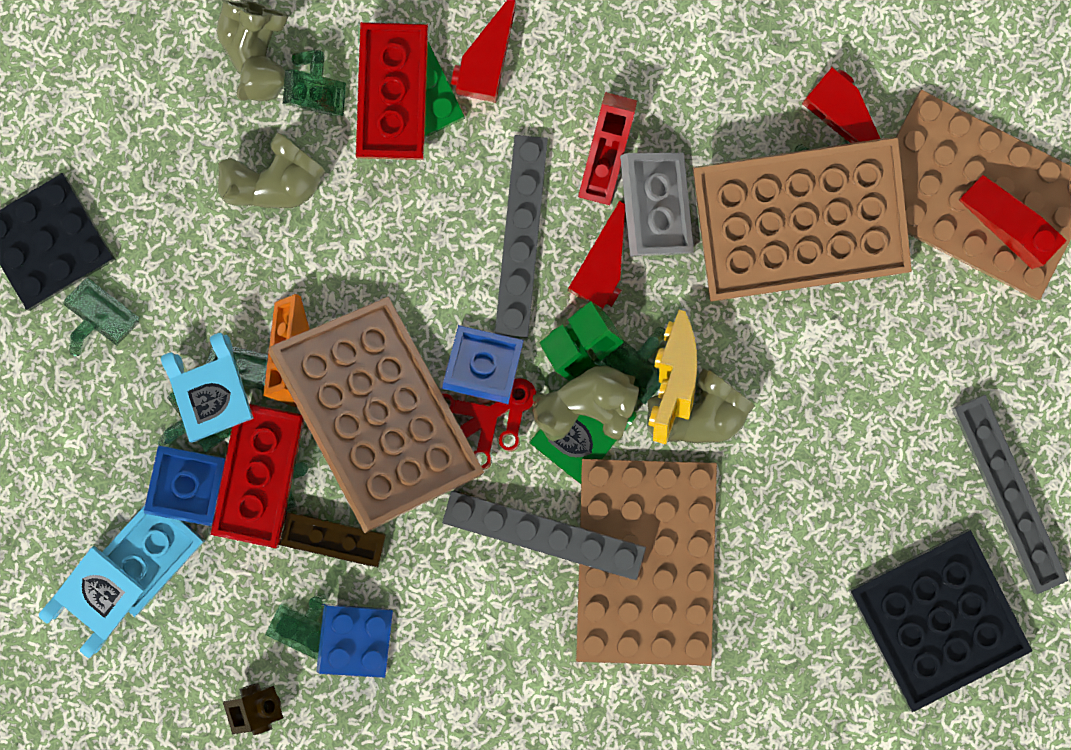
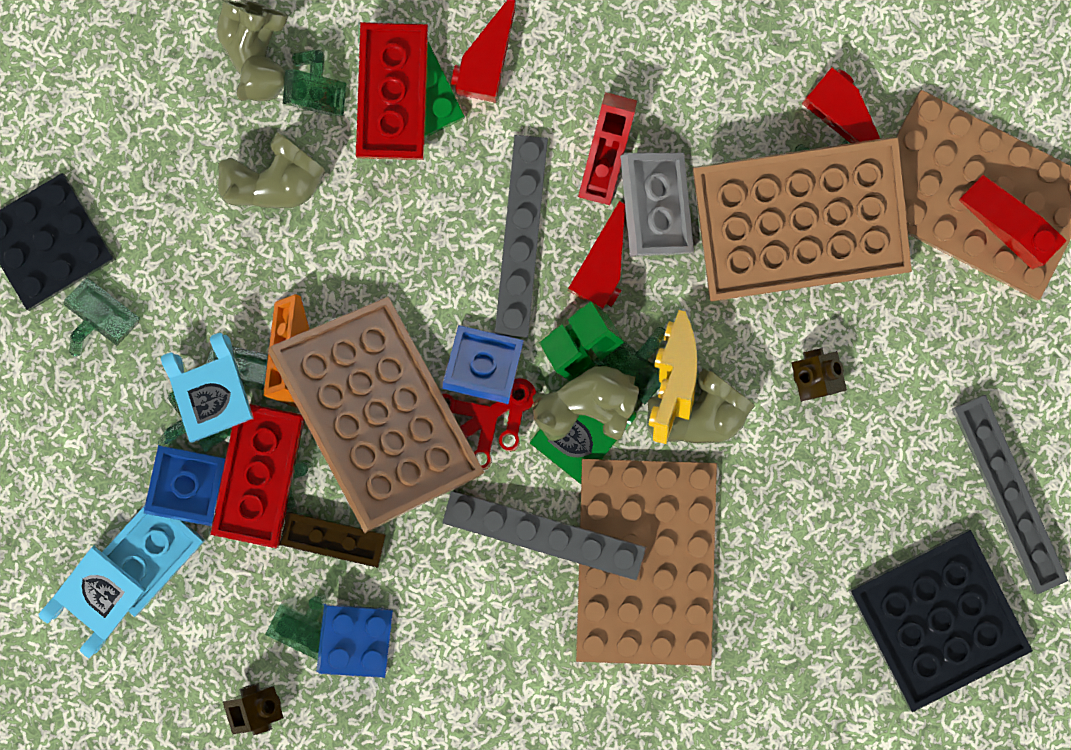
none -> dark brown brick [791,348,847,402]

